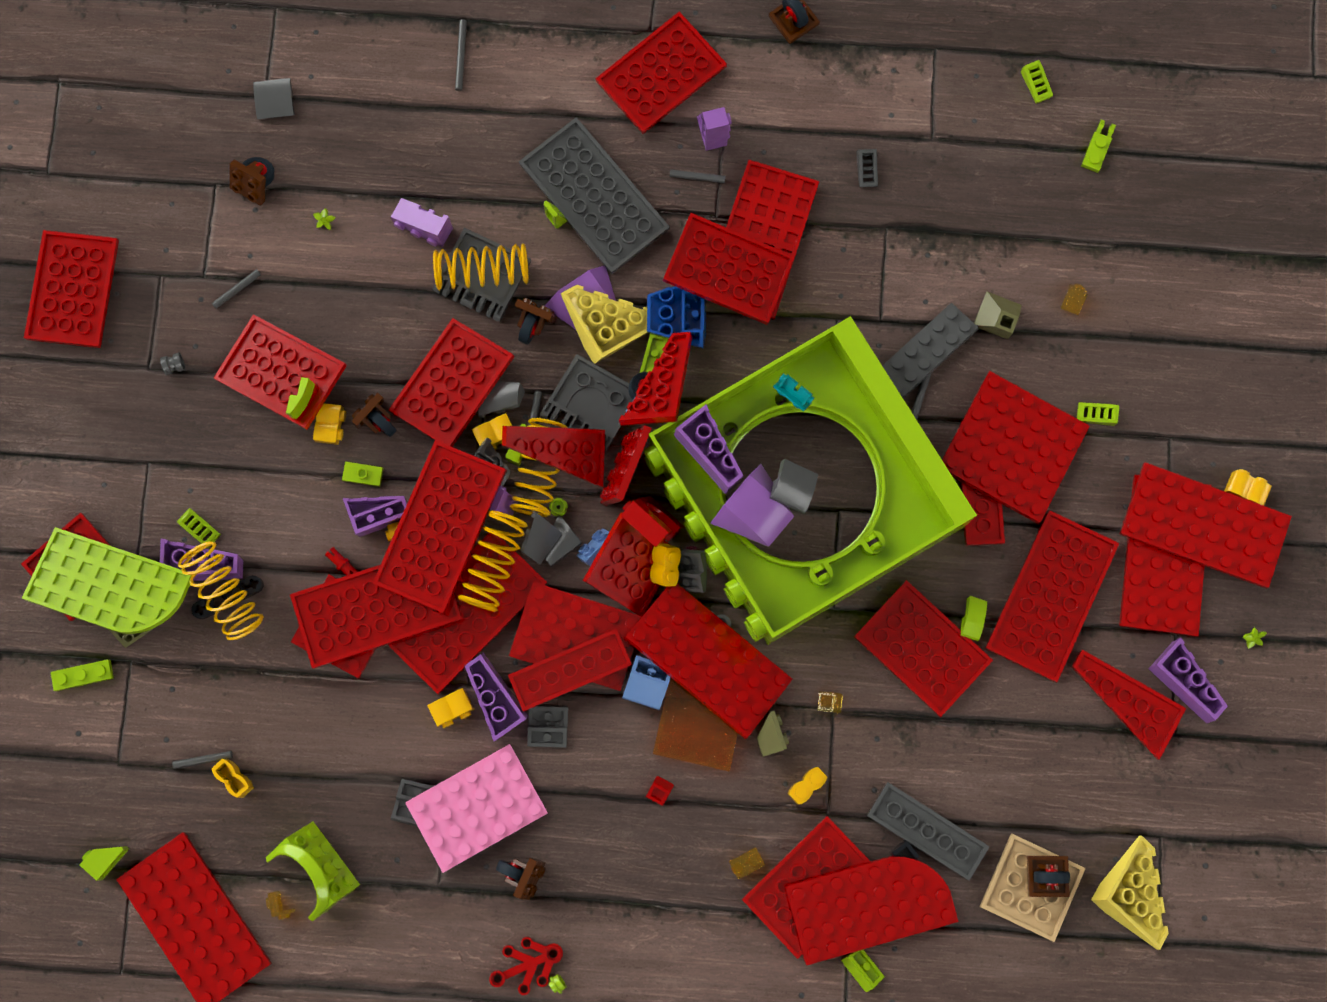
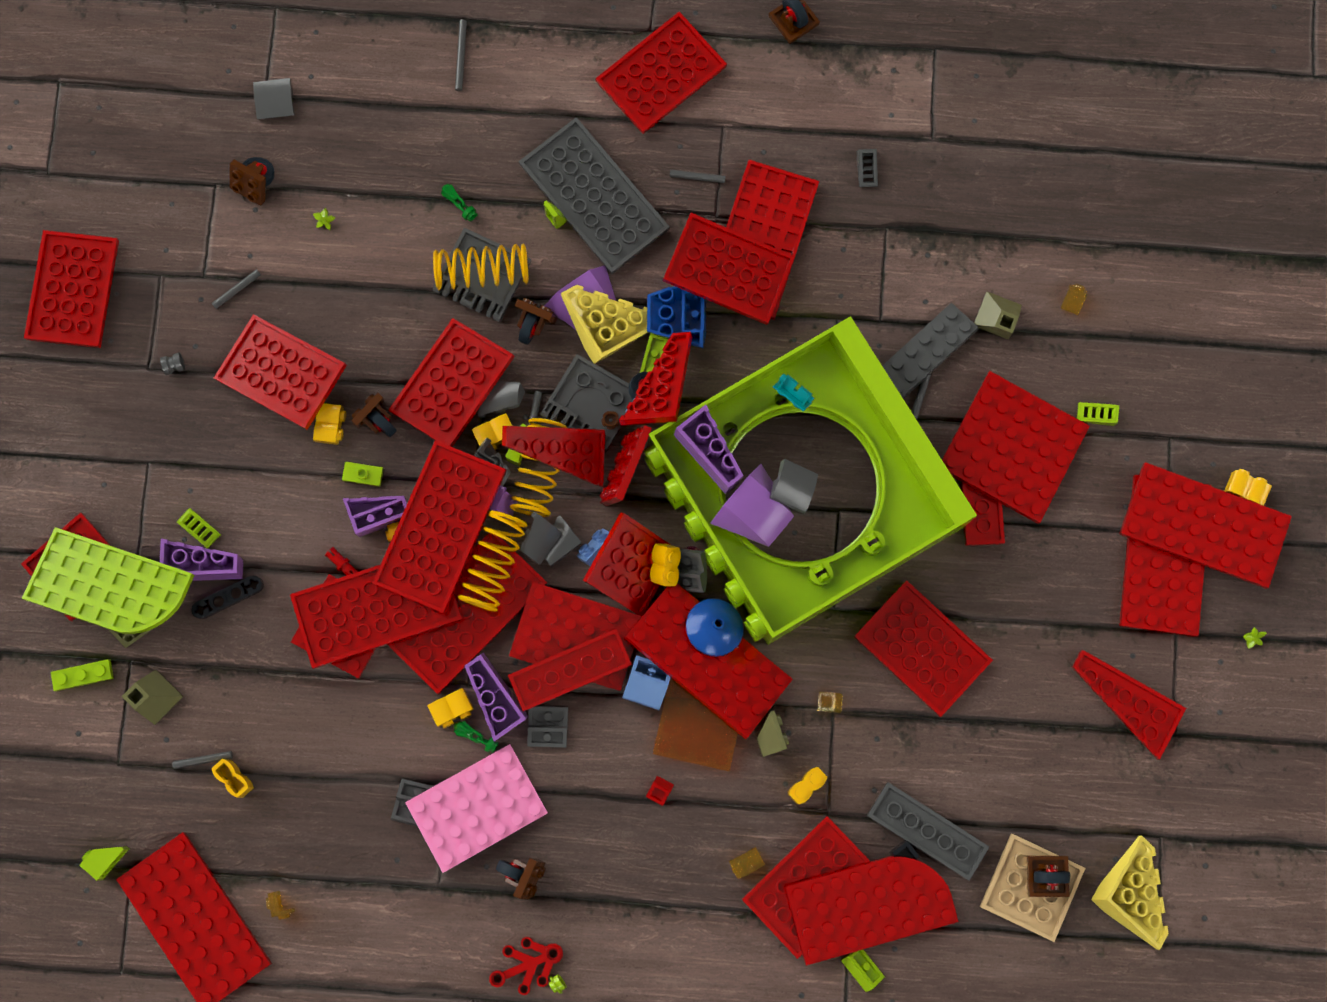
yellow piece [178,541,264,640] -> none
lime piece [266,821,360,921] -> none
lime slope [286,377,315,419] -> none
wedge [391,198,453,247] -> none
lime plate [549,498,568,516] -> none
red arch [621,496,684,547] -> none
medium lavender wedge [697,107,731,151] -> none
lime slope [960,596,987,641] -> none
red plate [985,510,1120,683] -> none
lime slope [1021,60,1053,104] -> none
lime hinge [1081,119,1116,173] -> none
medium lavender wedge [1148,638,1228,724] -> none
none -> olive slope [121,669,184,725]
none -> green piece [441,184,477,221]
none -> green piece [454,721,499,753]
none -> reddish brown plate [601,411,620,430]
none -> blue dish [686,599,744,657]

